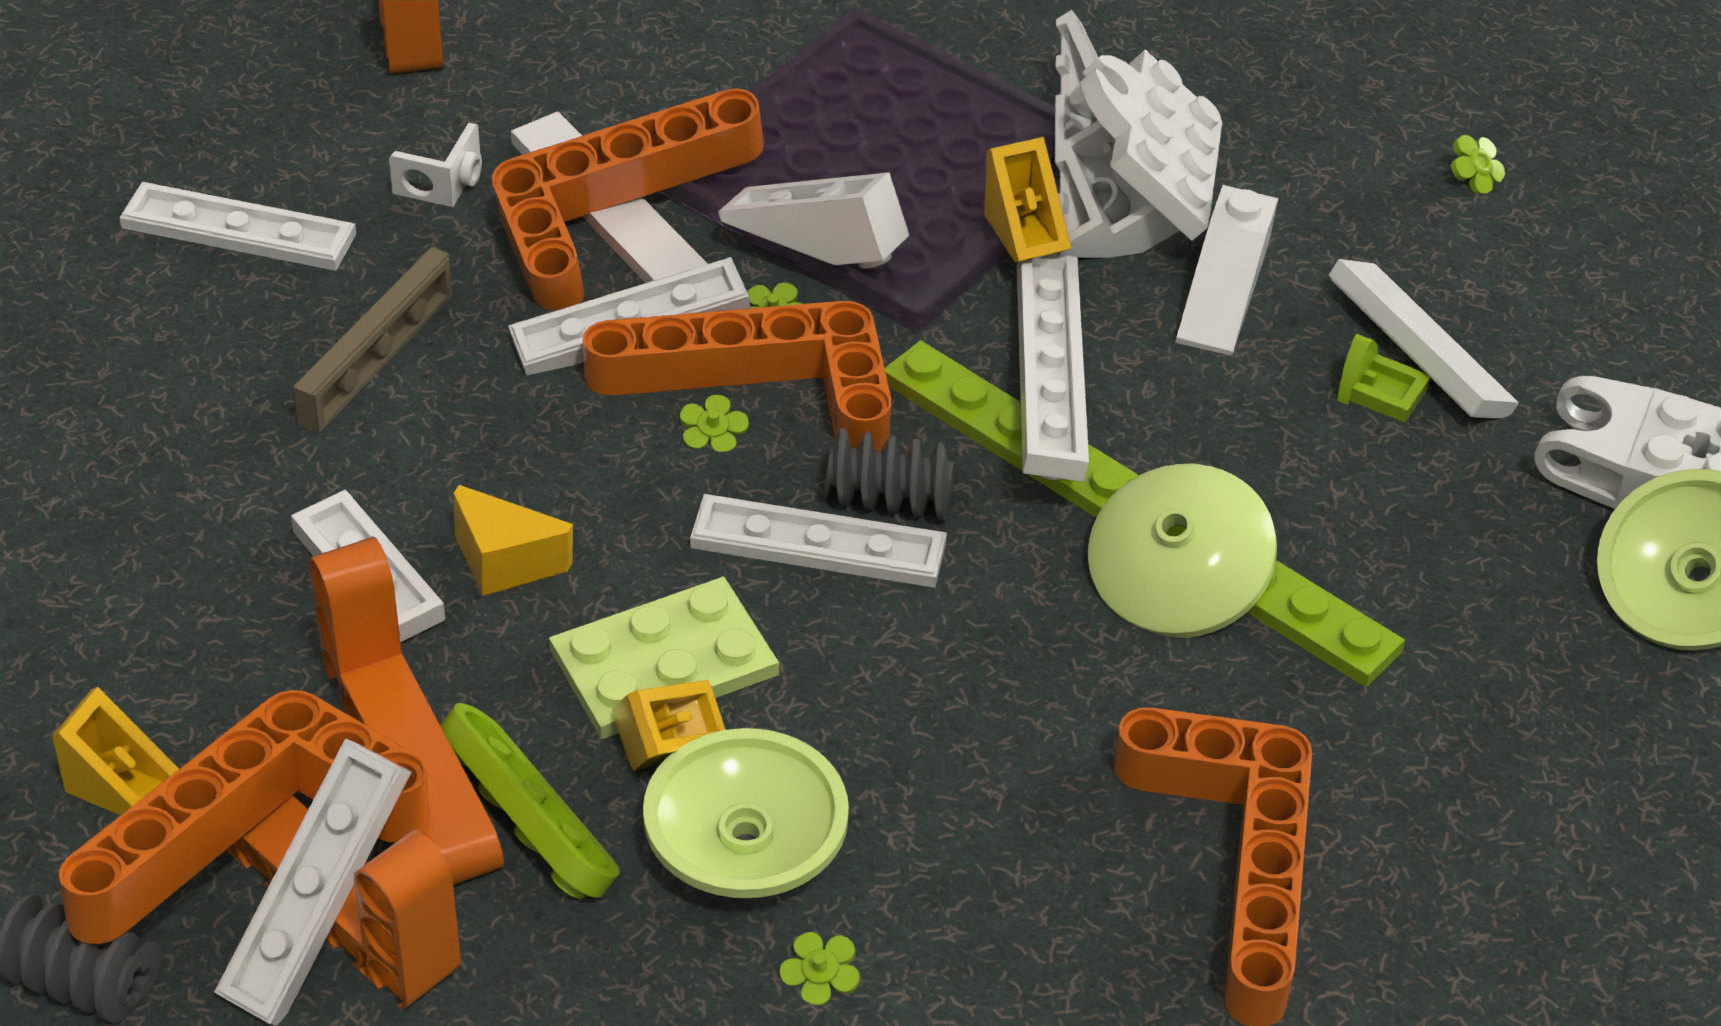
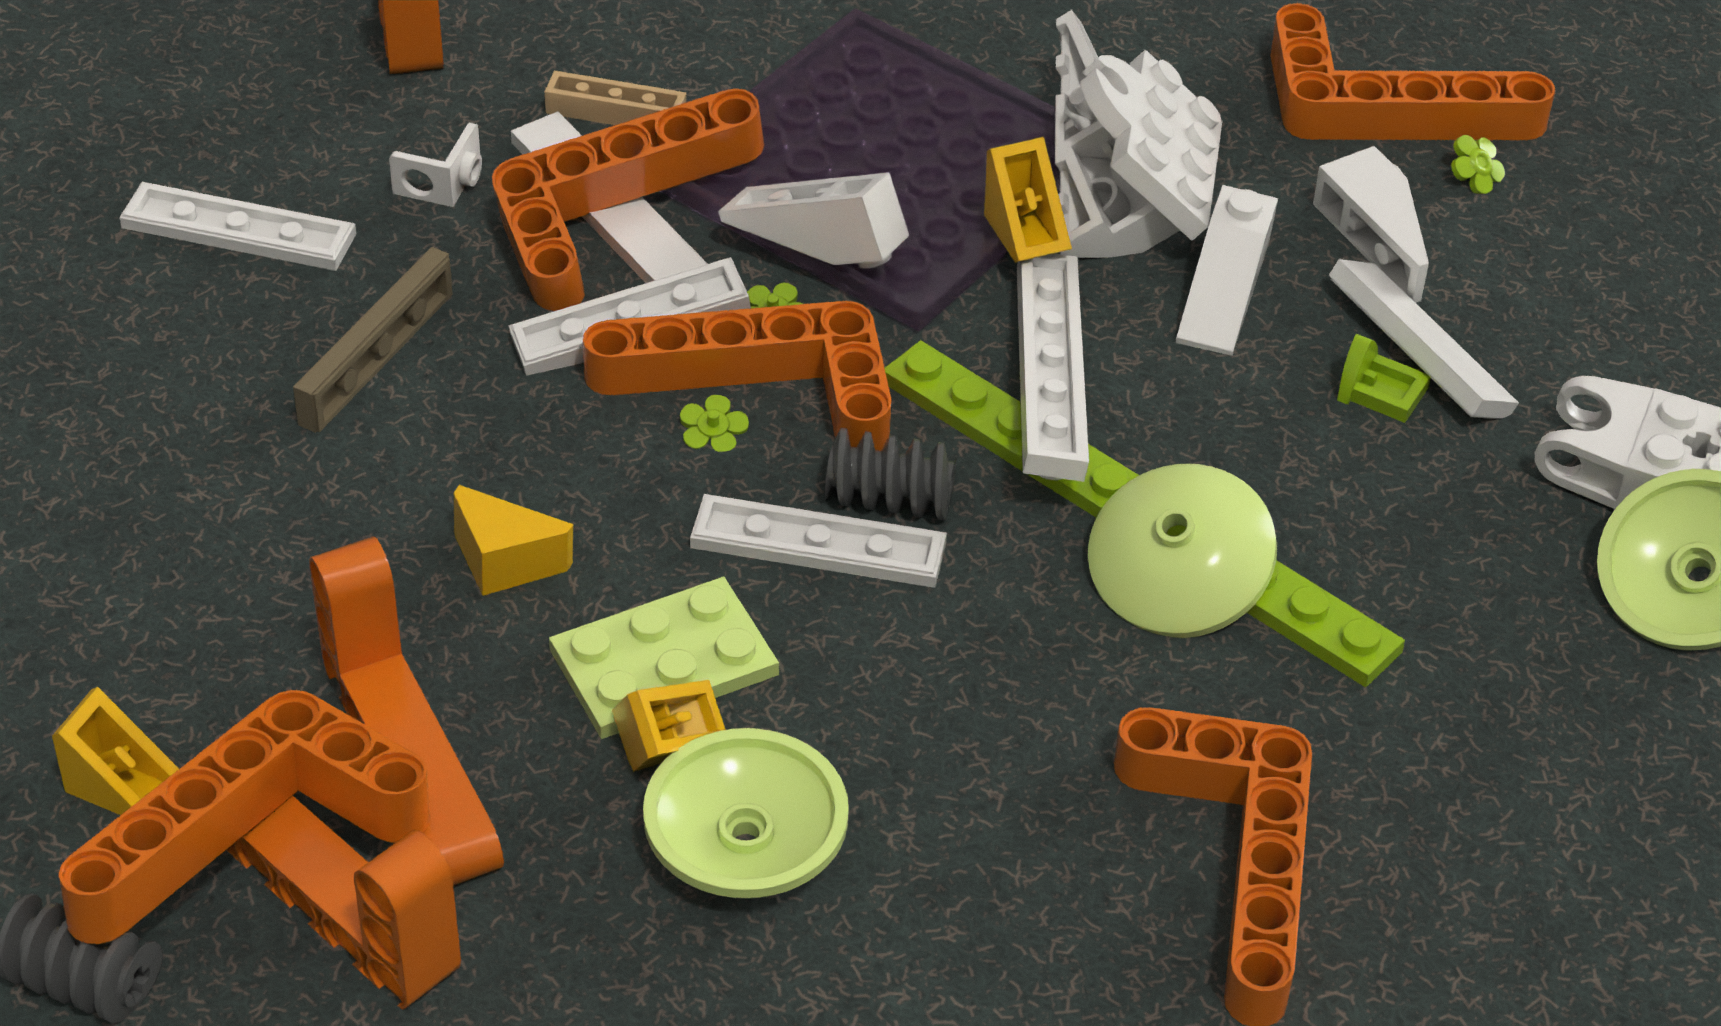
white tile [215,738,411,1025] -> none
white plate [291,489,445,642] -> none
lime plate [440,703,620,899] -> none
lime plant [780,932,860,1005] -> none
none -> tan piece [545,71,686,125]
none -> orange beam [1271,3,1555,140]
none -> white slope [1313,146,1429,303]

